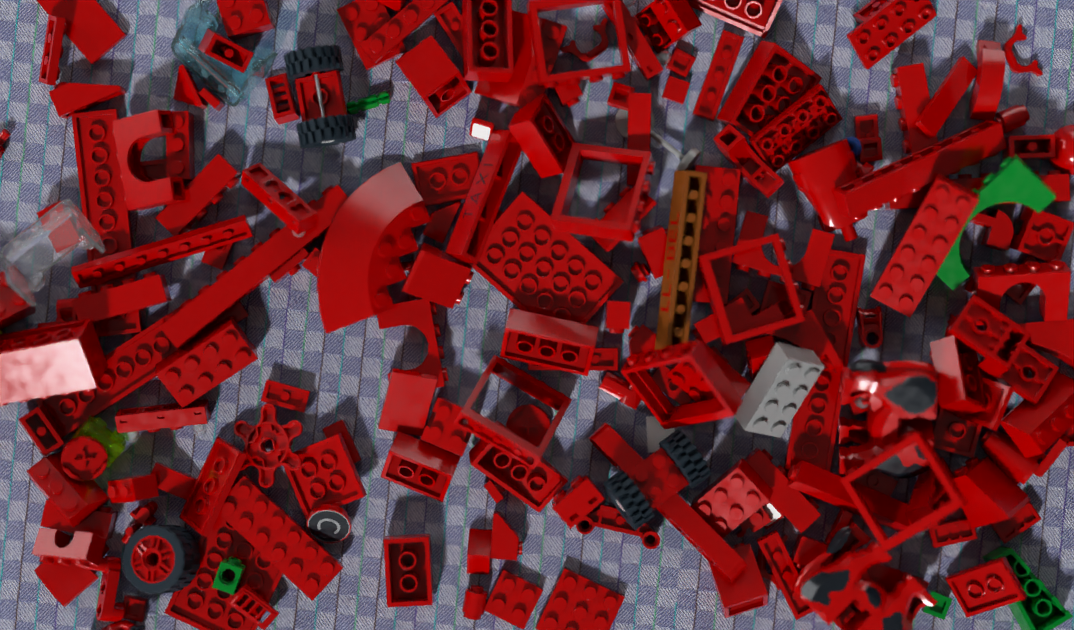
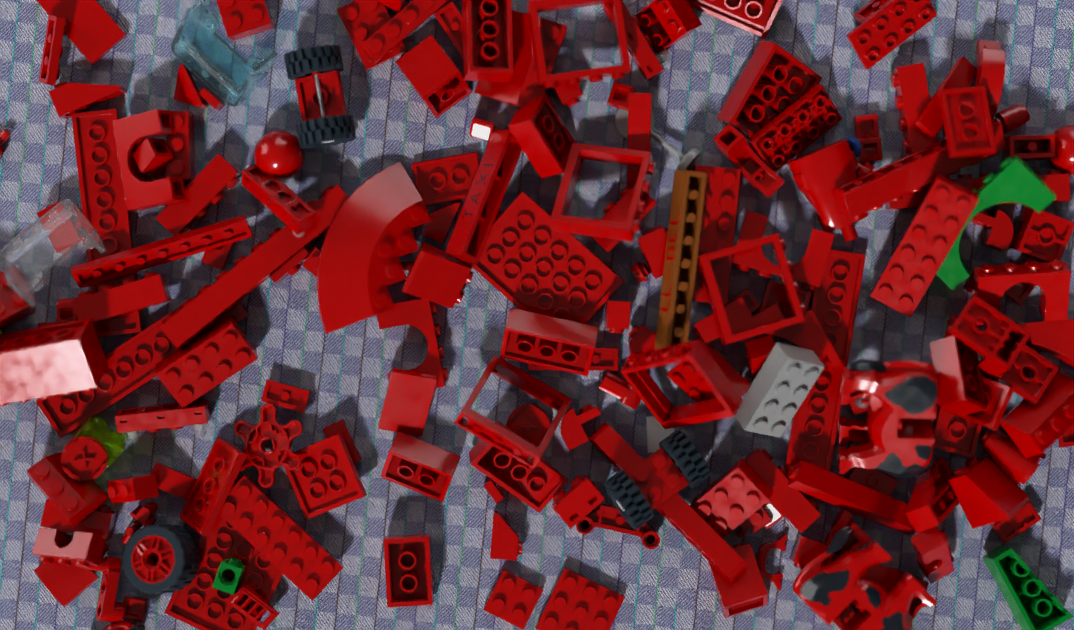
red brick [18,406,64,457] -> none
red slope [198,29,254,73] -> none
red slope [265,73,299,124] -> none
black tile [306,504,352,543] -> none
green axle [347,91,391,115] -> none
red piece [421,396,480,457] -> none
red brick [462,585,488,620] -> none
red slope [467,528,492,575] -> none
red helmet [561,18,609,62] -> none
red plate [652,365,692,405] -> none
red tile [662,75,690,105] -> none
red tile [666,47,696,78] -> none
red tile [692,29,744,122] -> none
red plate [756,530,813,620] -> none
red window [840,430,968,552] -> none
red piece [856,306,883,349] -> none
green plate [921,590,952,620] -> none
red plate [928,517,978,548] -> none
red tile [945,556,1027,617] -> none
red helmet [1002,24,1043,77] -> none
red tile [1034,434,1071,477] -> none
none -> red brick [133,138,173,174]
none -> red piece [254,130,305,181]
none -> red brick [560,404,601,451]
none -> red arch [911,526,954,584]
none -> red plate [938,86,997,158]

